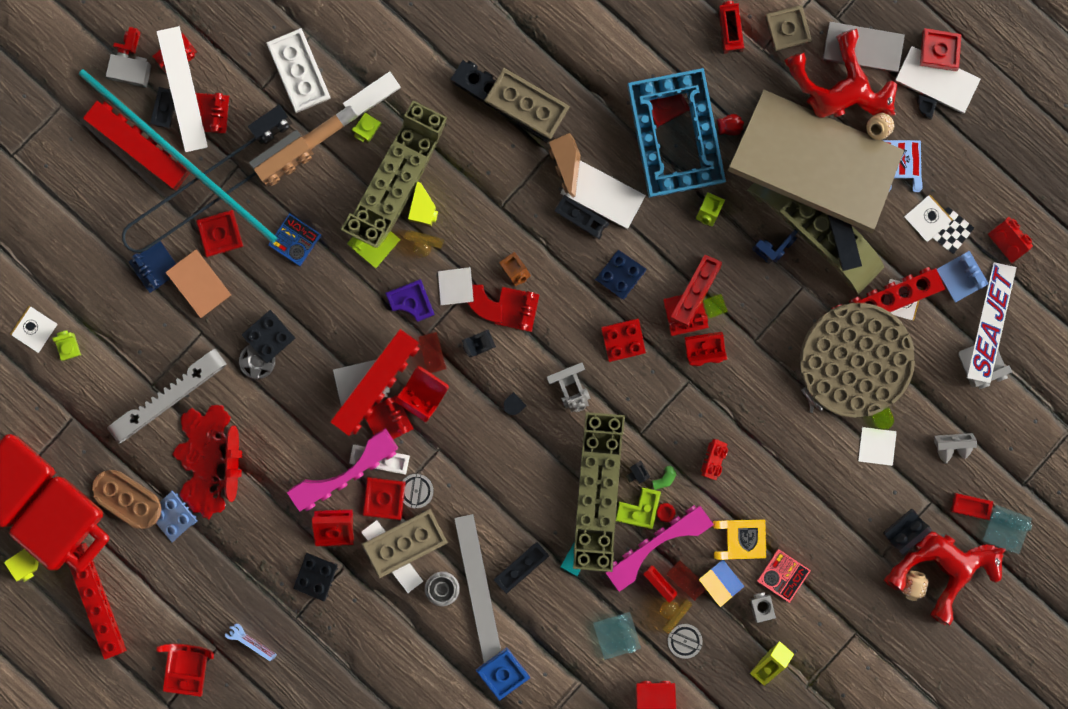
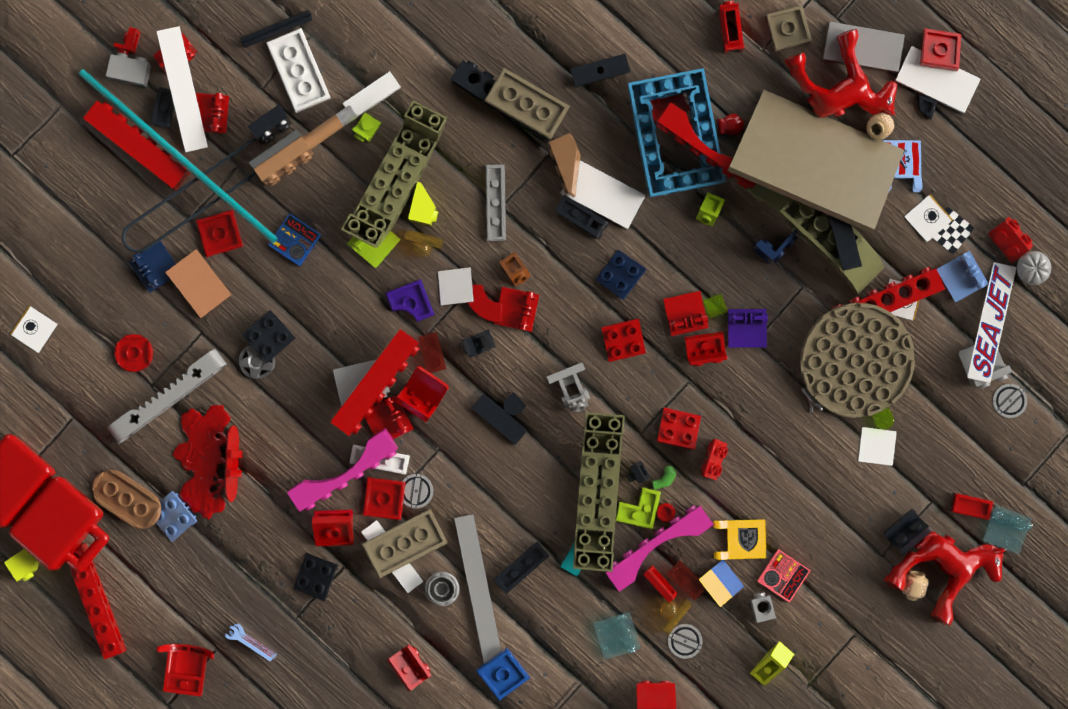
lime bracket [52,330,81,361] -> none
red plate [671,255,722,328] -> none
light grey tile [934,433,977,464] -> none
none -> red tile [114,334,154,372]
none -> black axle [240,10,312,48]
none -> red bracket [387,644,431,692]
none -> black tile [472,394,528,445]
none -> light grey tile [486,164,506,241]
none -> black tile [570,54,631,88]
none -> red arch [656,102,756,190]
none -> red hinge [657,408,701,450]
none -> dark purple hinge [728,309,768,348]
none -> light grey sticker [993,384,1027,418]
none -> light grey piece [1017,251,1051,285]

